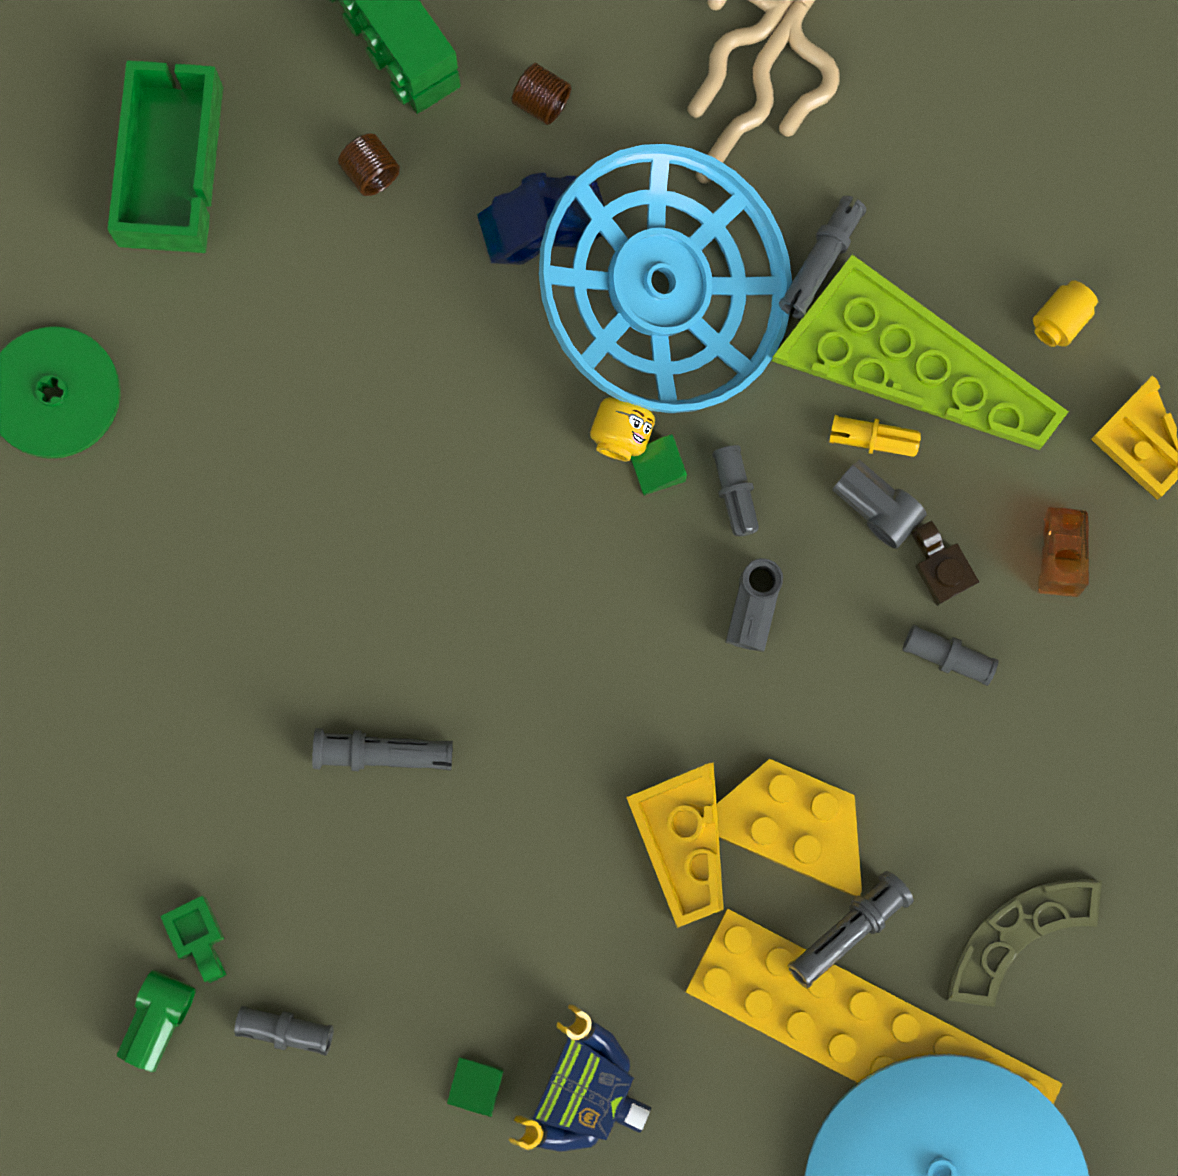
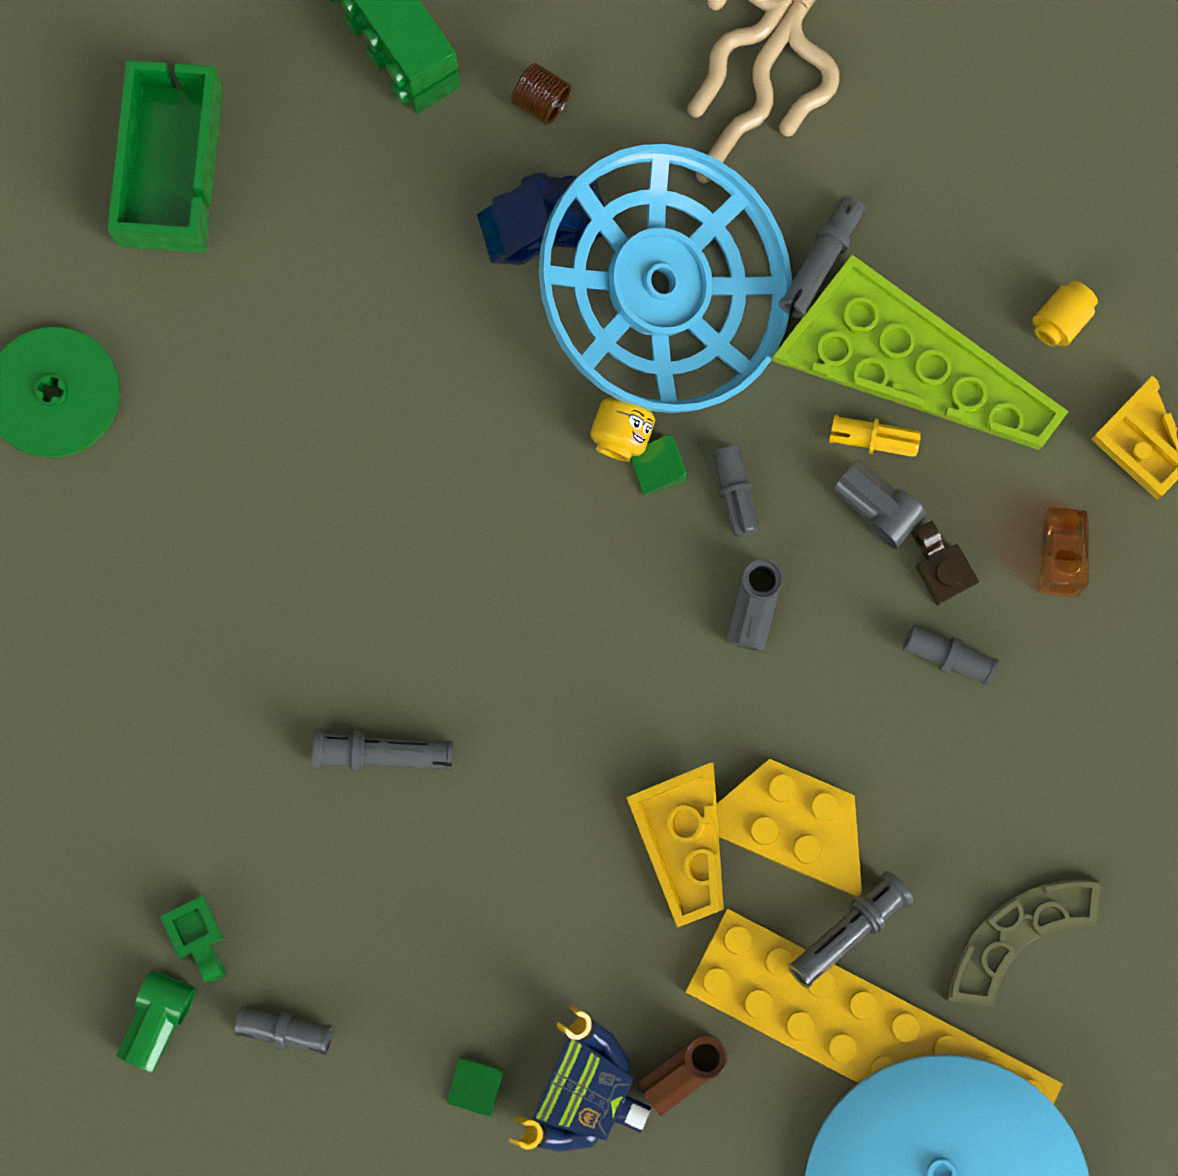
reddish brown piece [338,133,400,196] -> none
none -> reddish brown piece [637,1034,727,1116]

